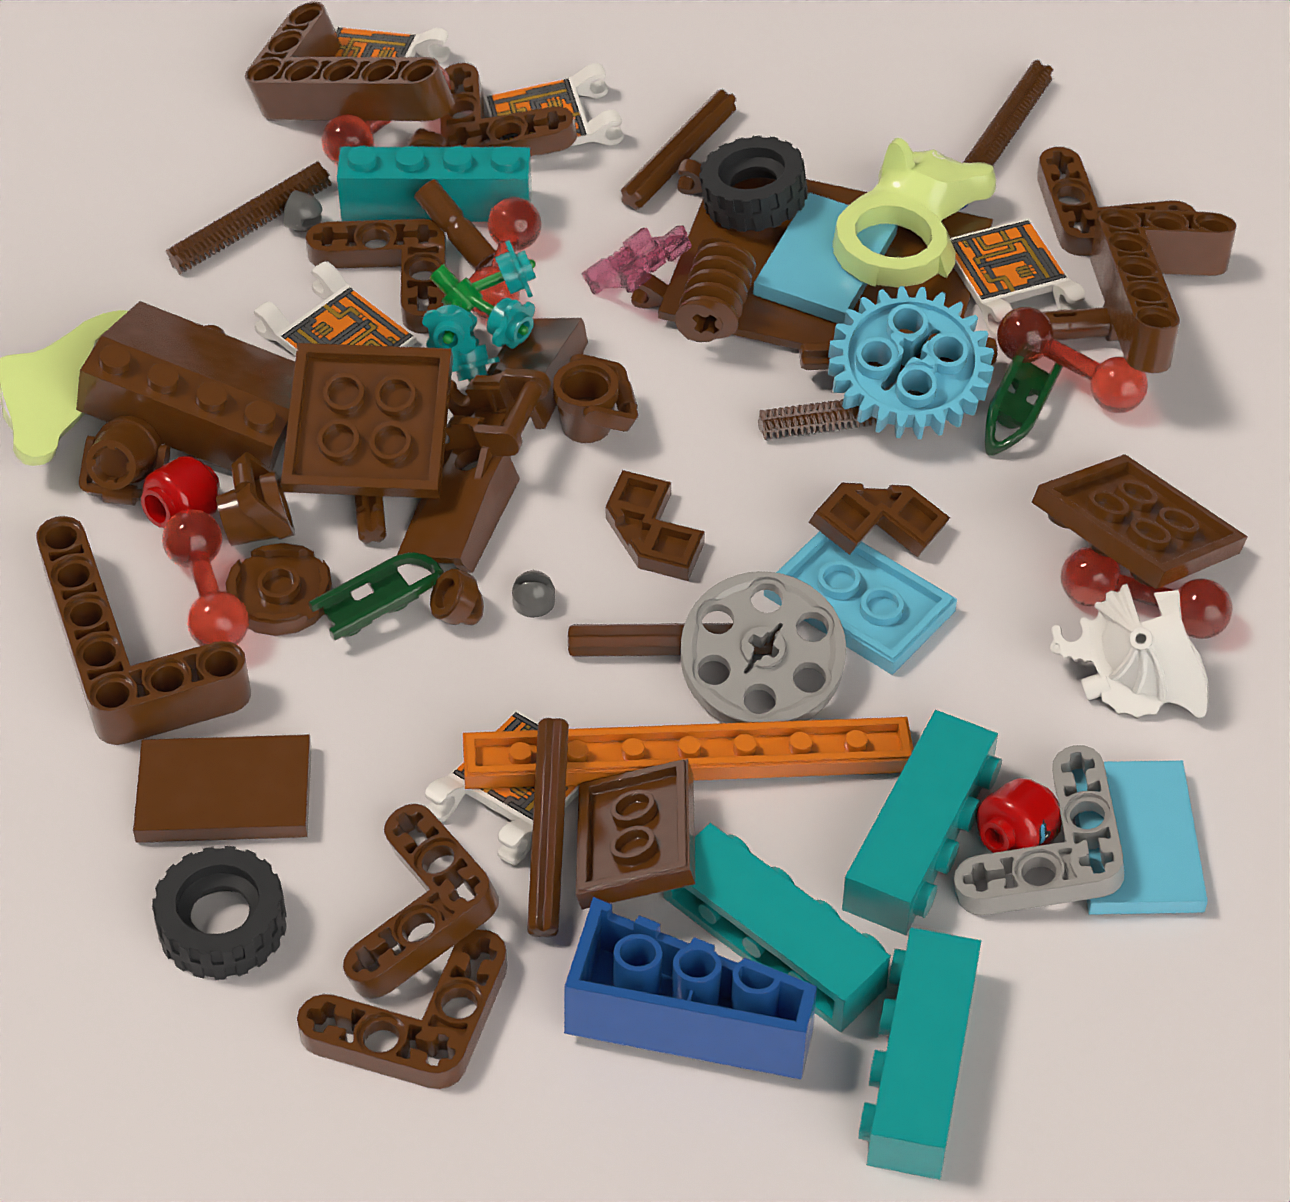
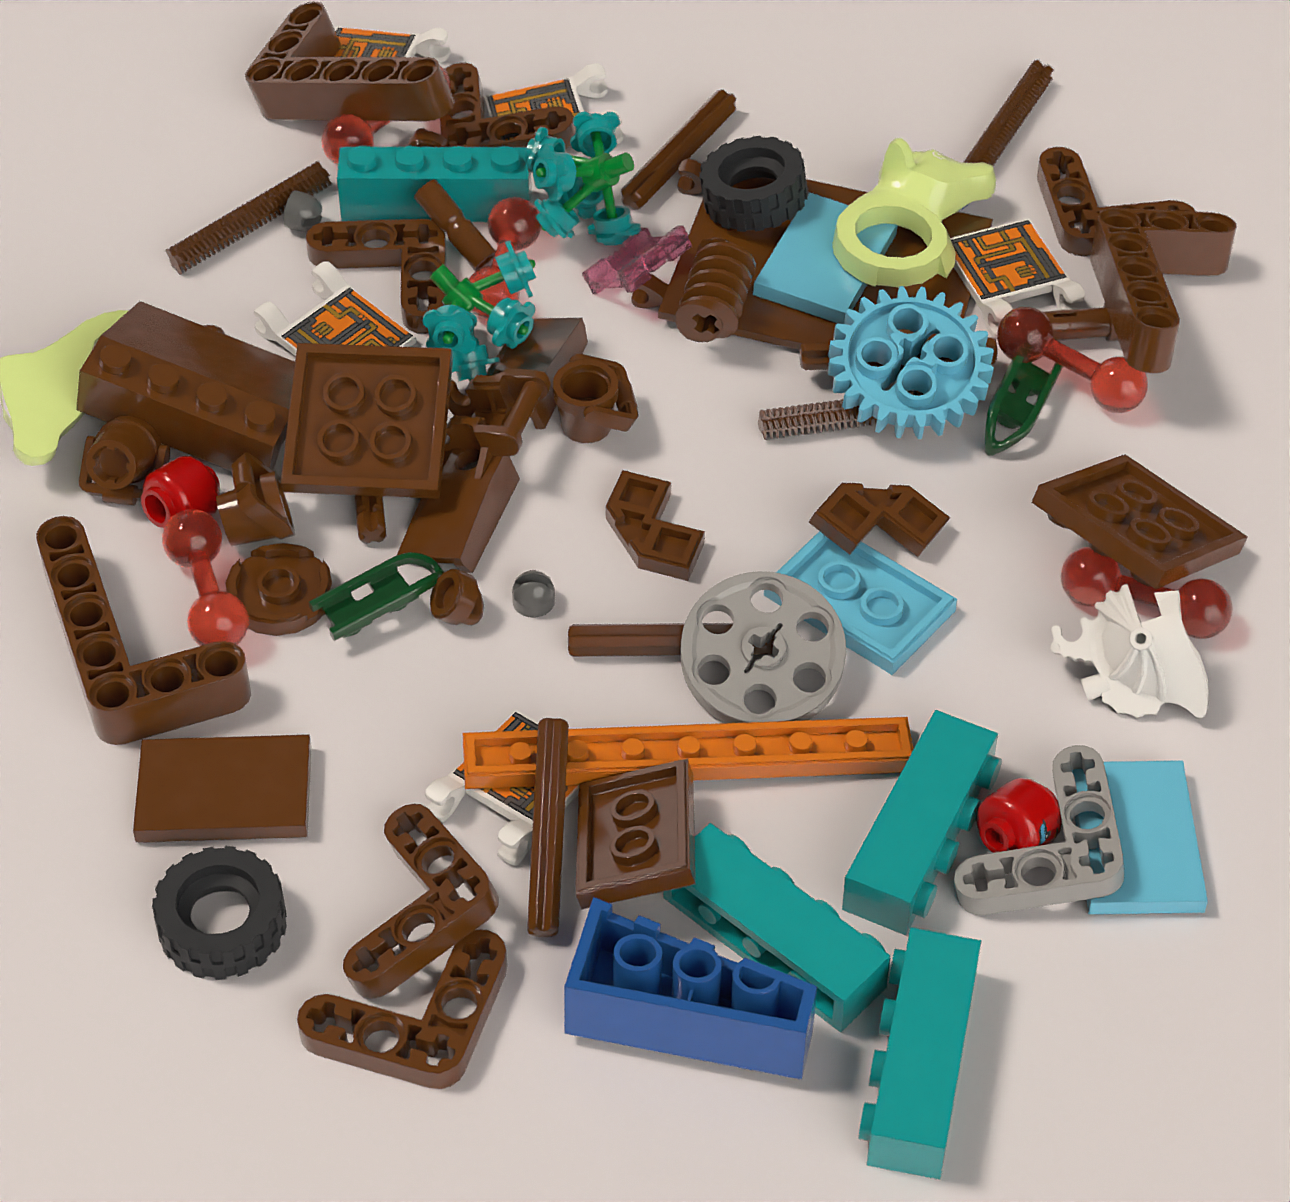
none -> teal plant [525,111,641,246]

